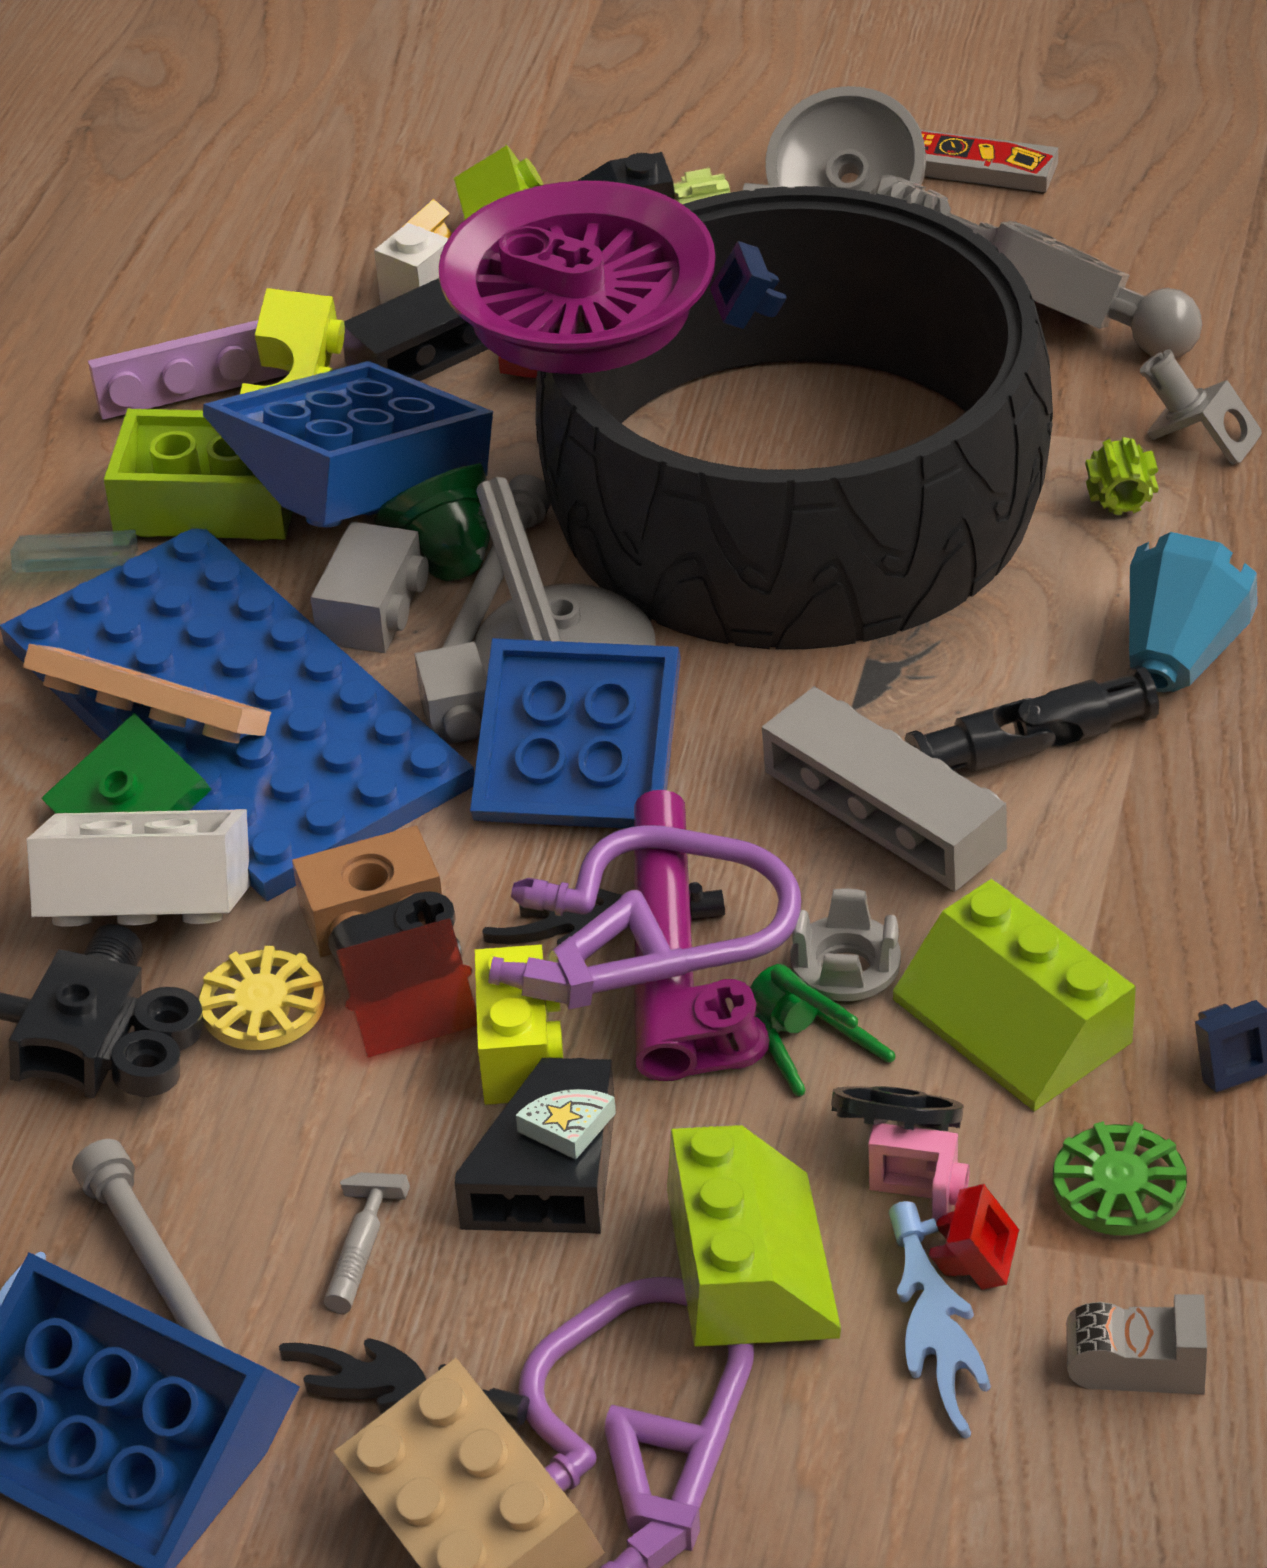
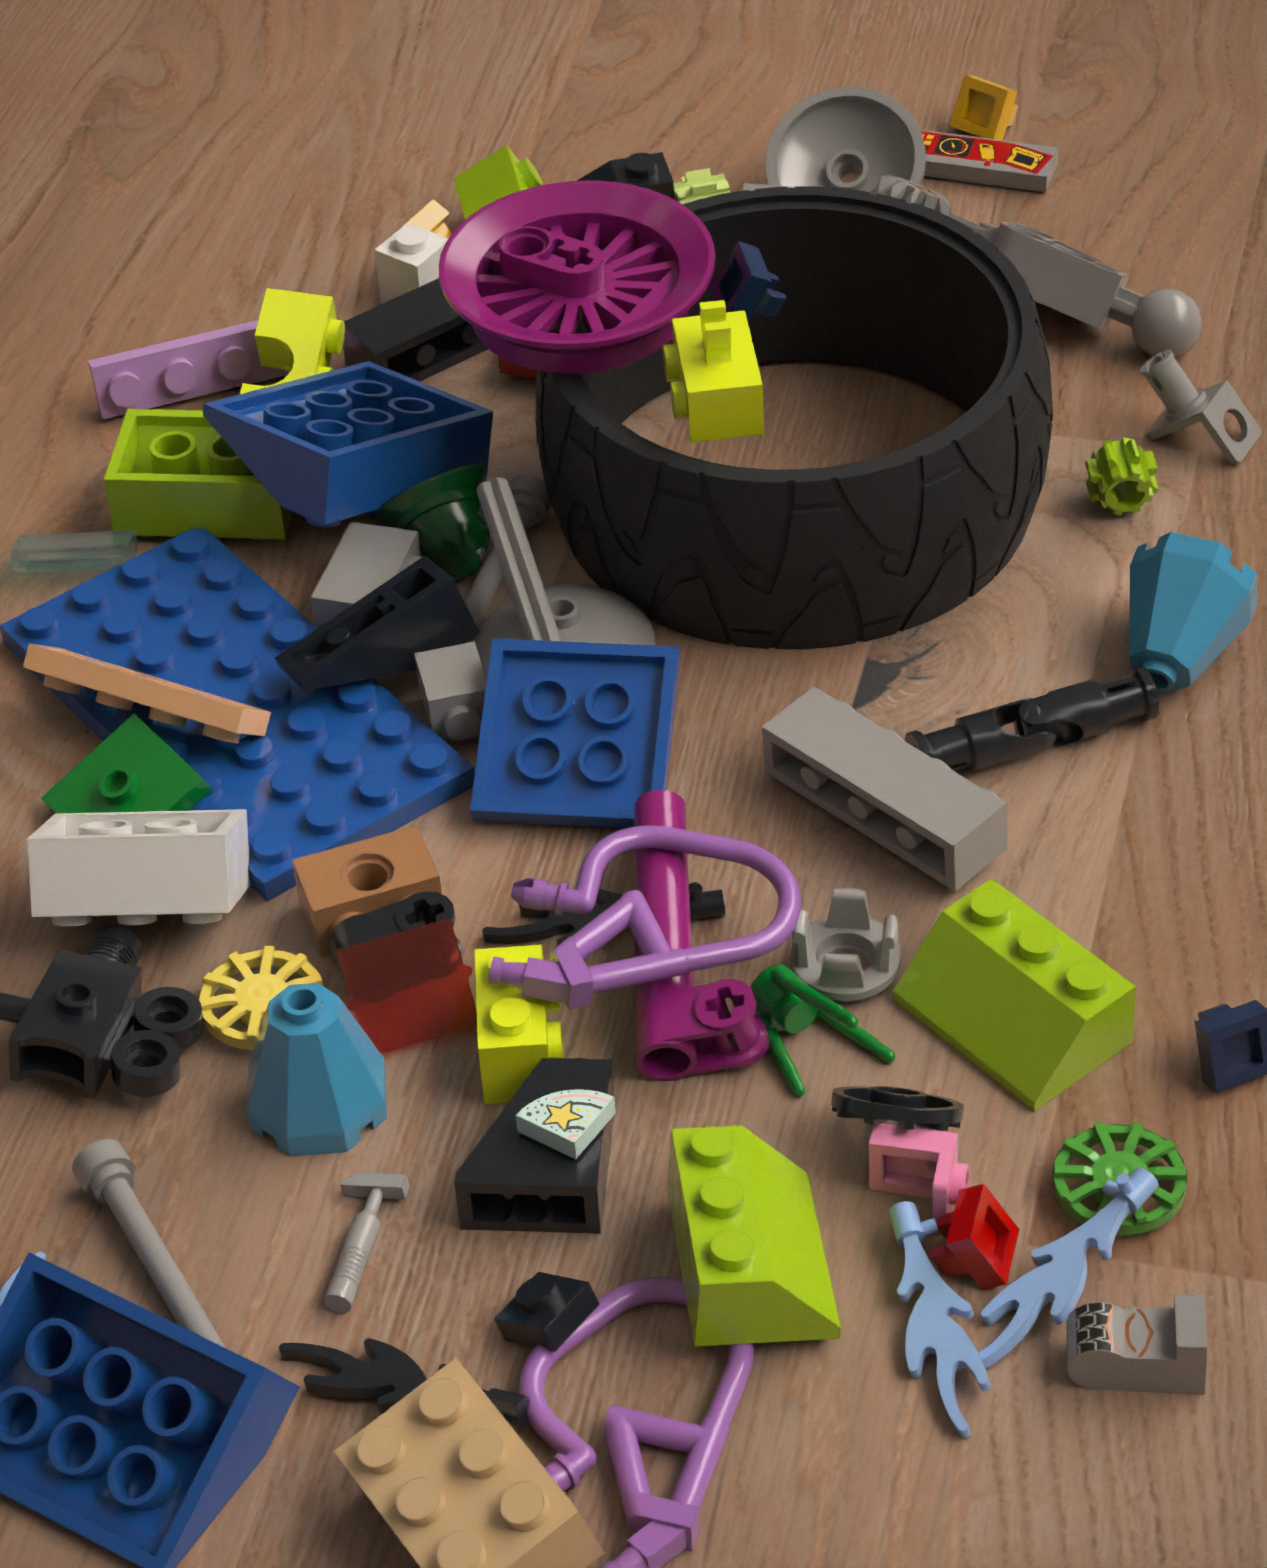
none -> dark azure cone [247,983,387,1156]
none -> black slope [274,555,480,691]
none -> black plate [494,1272,600,1352]
none -> neon yellow brick [662,300,764,443]
none -> yellow tile [949,75,1018,140]
none -> light blue piece [978,1167,1159,1369]

